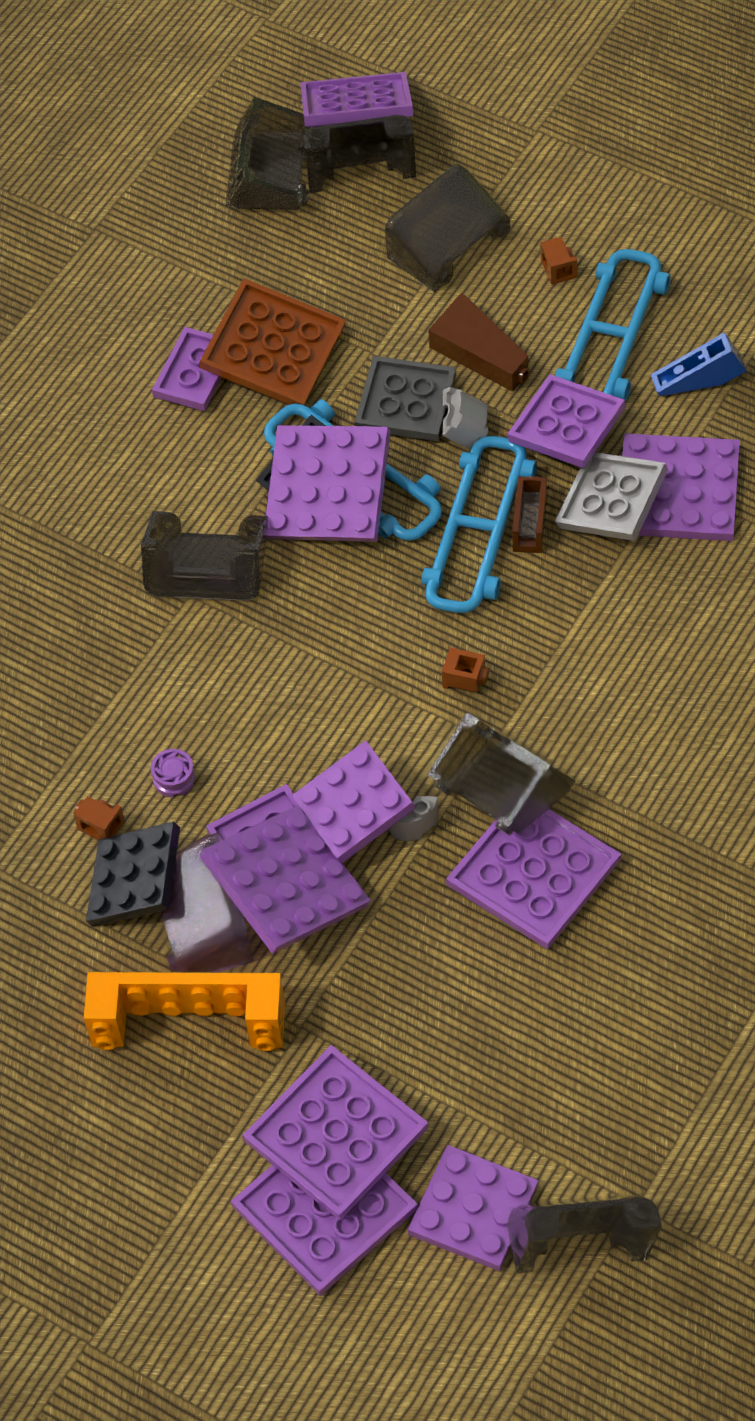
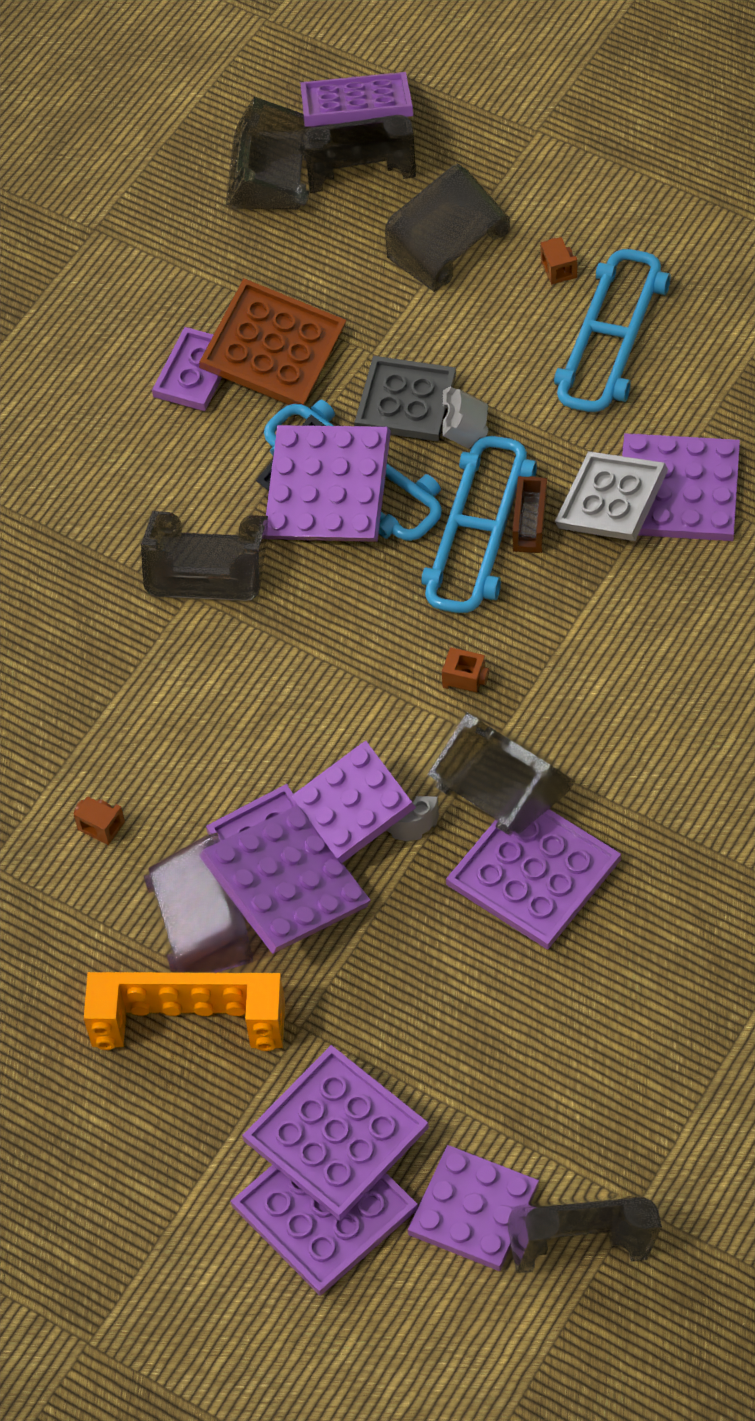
black plate [86,822,180,927] -> none
medium lavender wheel [151,749,196,798] -> none
reddish brown slope [428,293,530,392] -> none
medium lavender plate [507,374,626,468] -> none
blue slope [651,332,747,396] -> none

